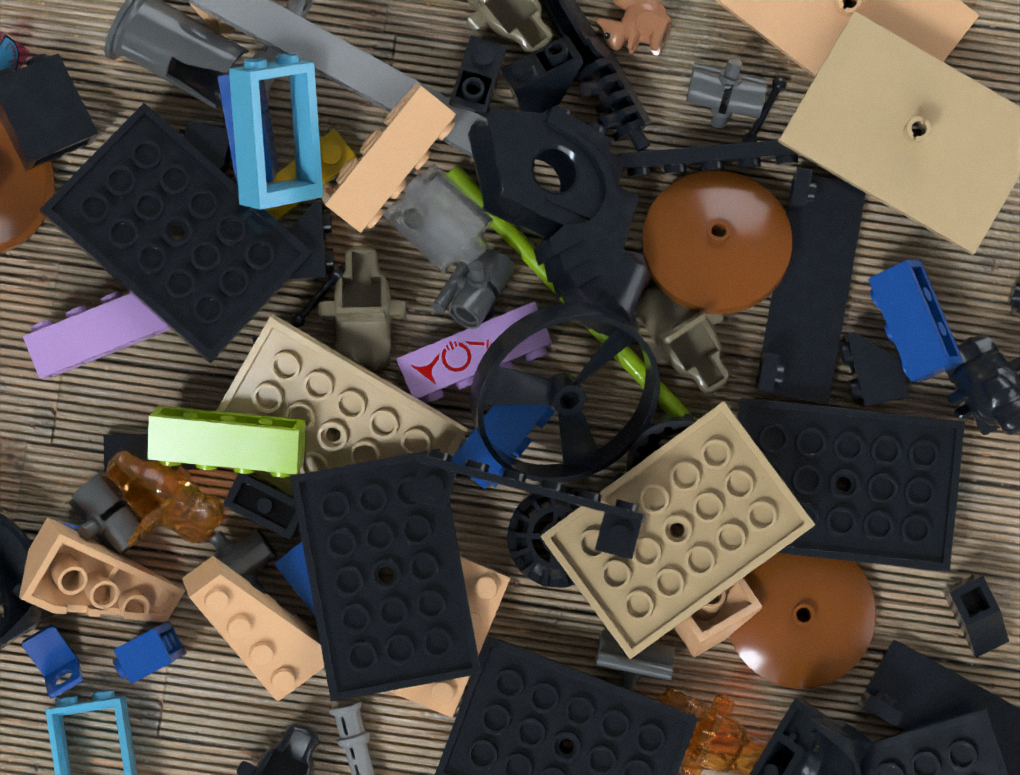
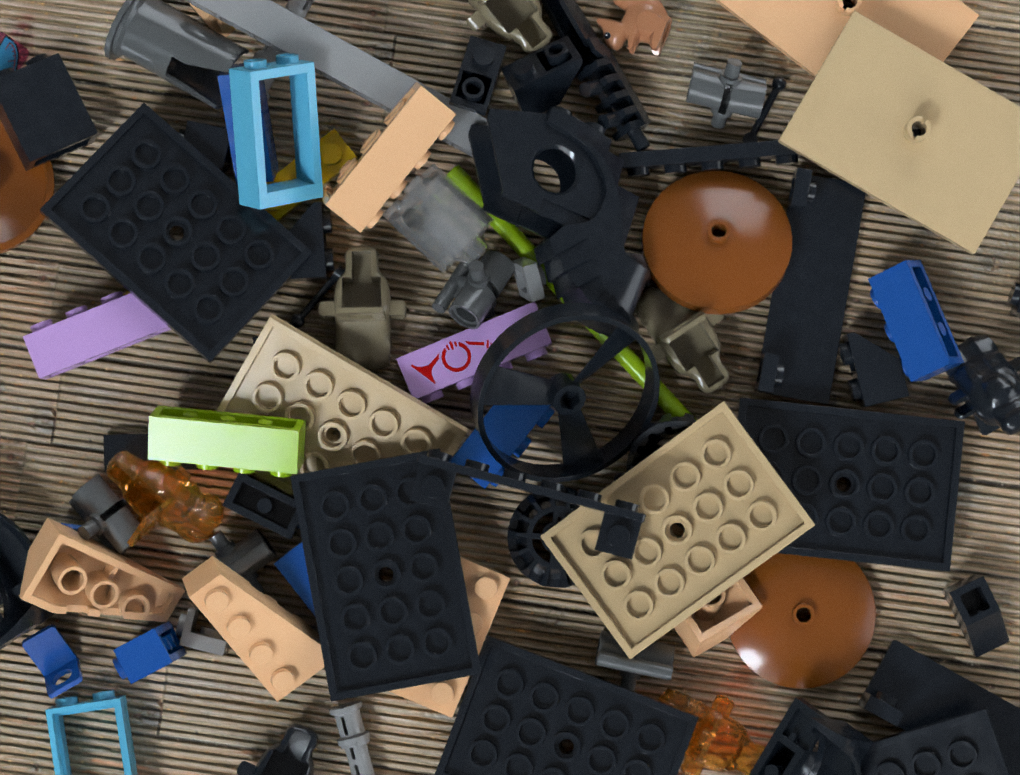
none -> light grey bracket [176,607,229,656]
none -> light grey plate [512,257,546,302]

